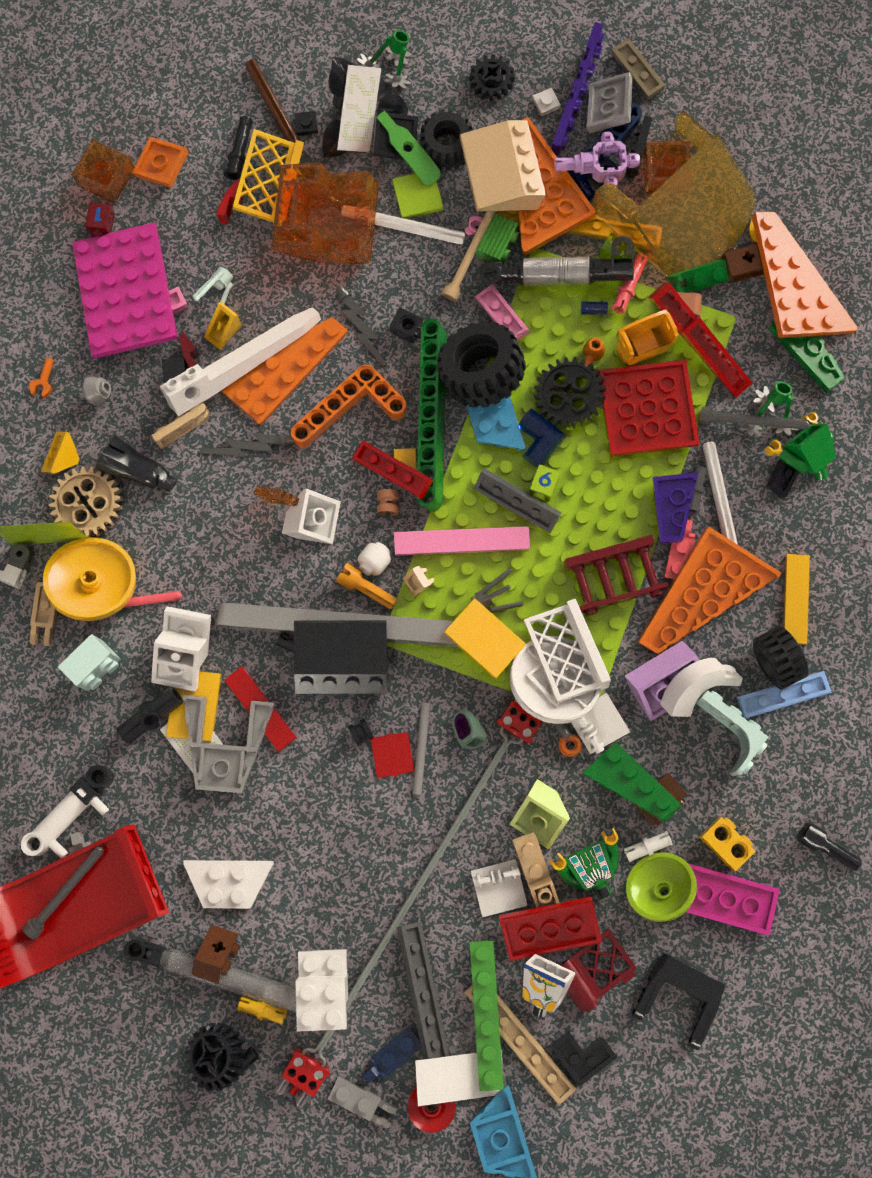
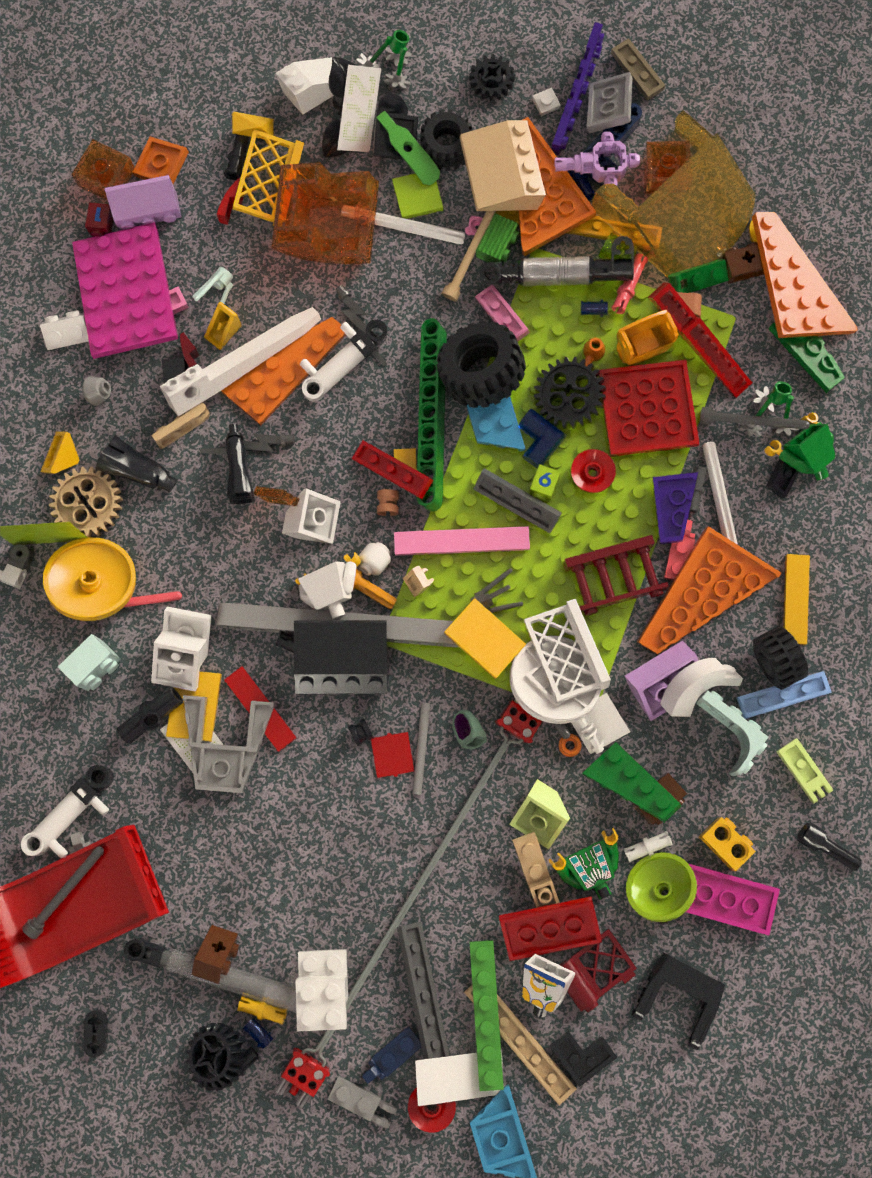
orange bar [29,358,54,399] -> none
tan hinge [30,582,57,646] -> none
white wing [183,860,274,909] -> none
reddish brown axle [245,59,299,143] -> none
orange beam [291,364,407,448] -> none
black plate [294,111,318,136] -> none
black brick [390,307,423,344] -> none
white hinge [471,859,528,917] -> none
black hinge [625,115,652,178] -> none
none -> white bracket [40,310,89,350]
none -> black beam [84,1009,108,1058]
none -> lavender slope [105,175,181,230]
none -> black piece [226,424,255,504]
none -> yellow slope [232,112,274,138]
none -> clear blue pin [243,1018,274,1049]
none -> white slope [276,57,334,115]
none -> white torso [295,552,361,620]
none -> white piece [300,319,387,402]
none -> red dish [571,449,616,493]
none -> yellowish green hinge [776,738,833,804]

